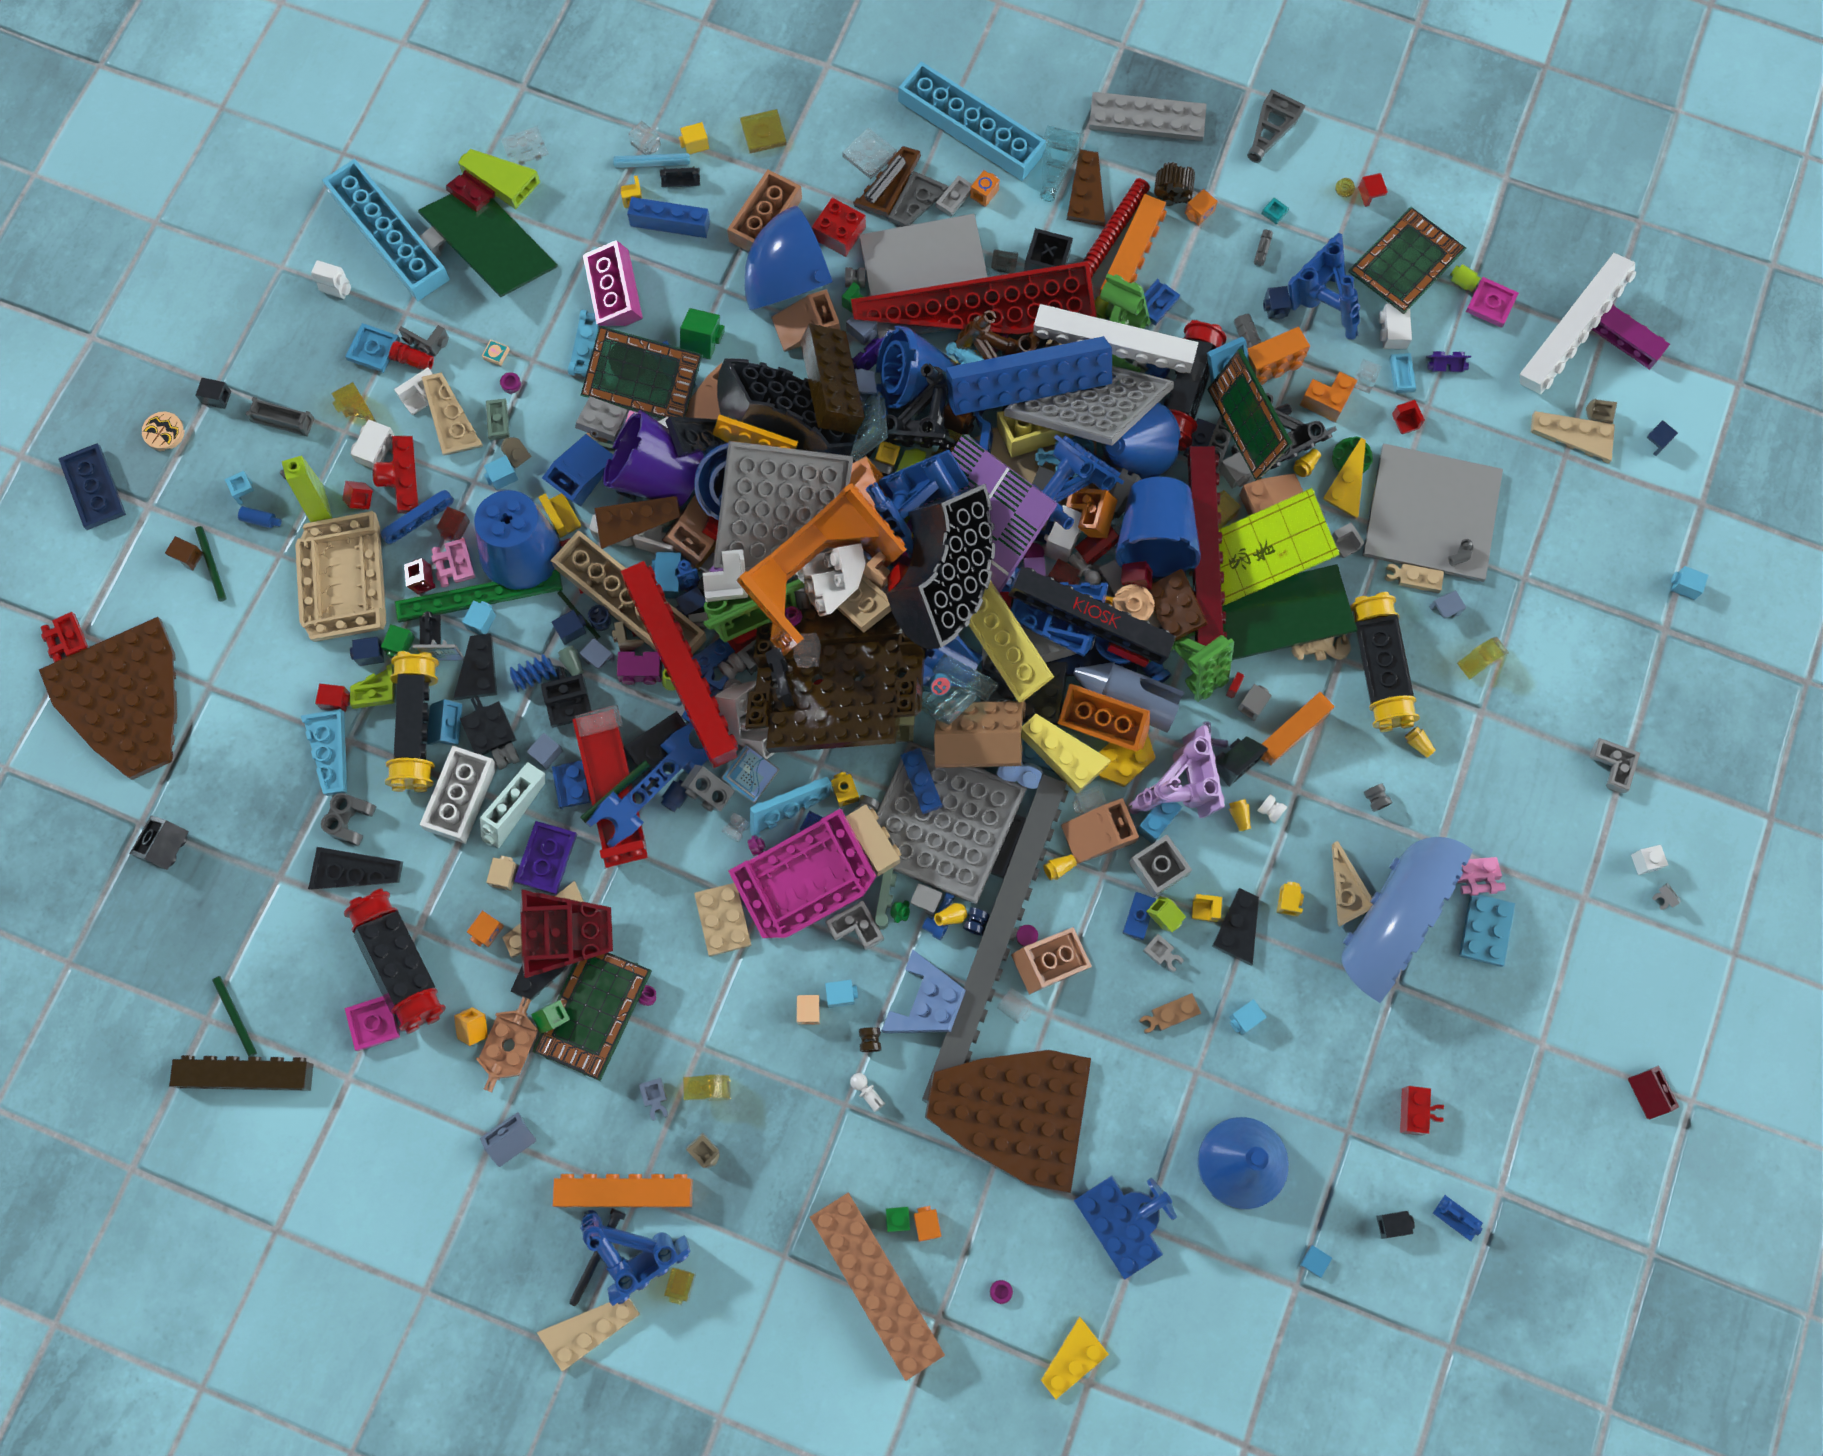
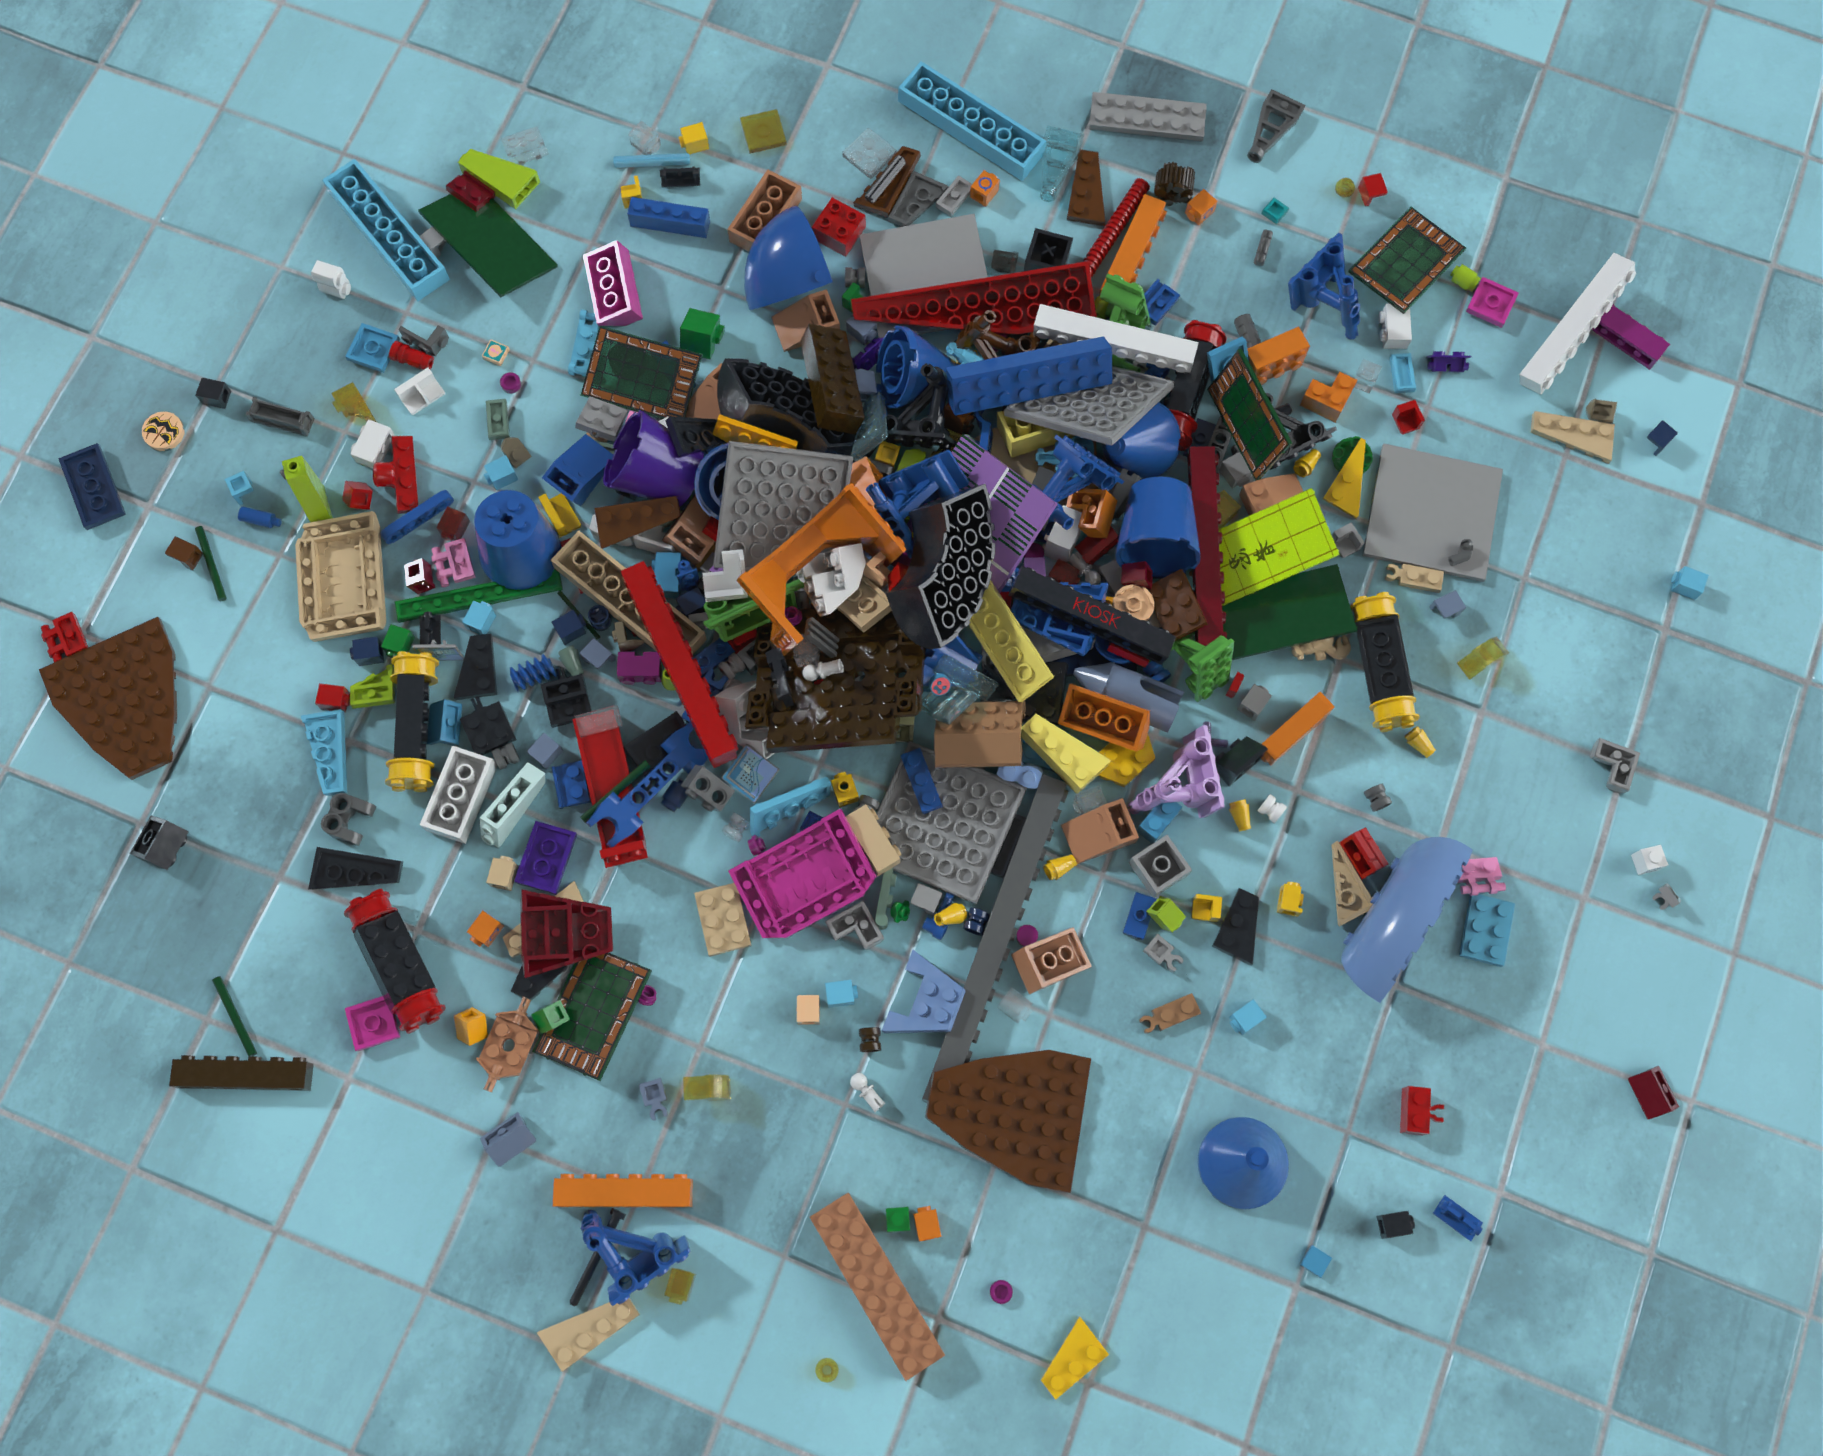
tan wing [422,372,483,456] -> none
dark tan plate [686,1133,720,1168] -> none
blue plate [1074,1175,1177,1280] -> none
dark blue brick [1263,286,1291,319] -> none
none -> white pin [802,659,843,681]
none -> dark grey tile [804,617,839,658]
none -> clear yellow plate [815,1358,839,1382]
none -> red brick [1339,827,1389,879]

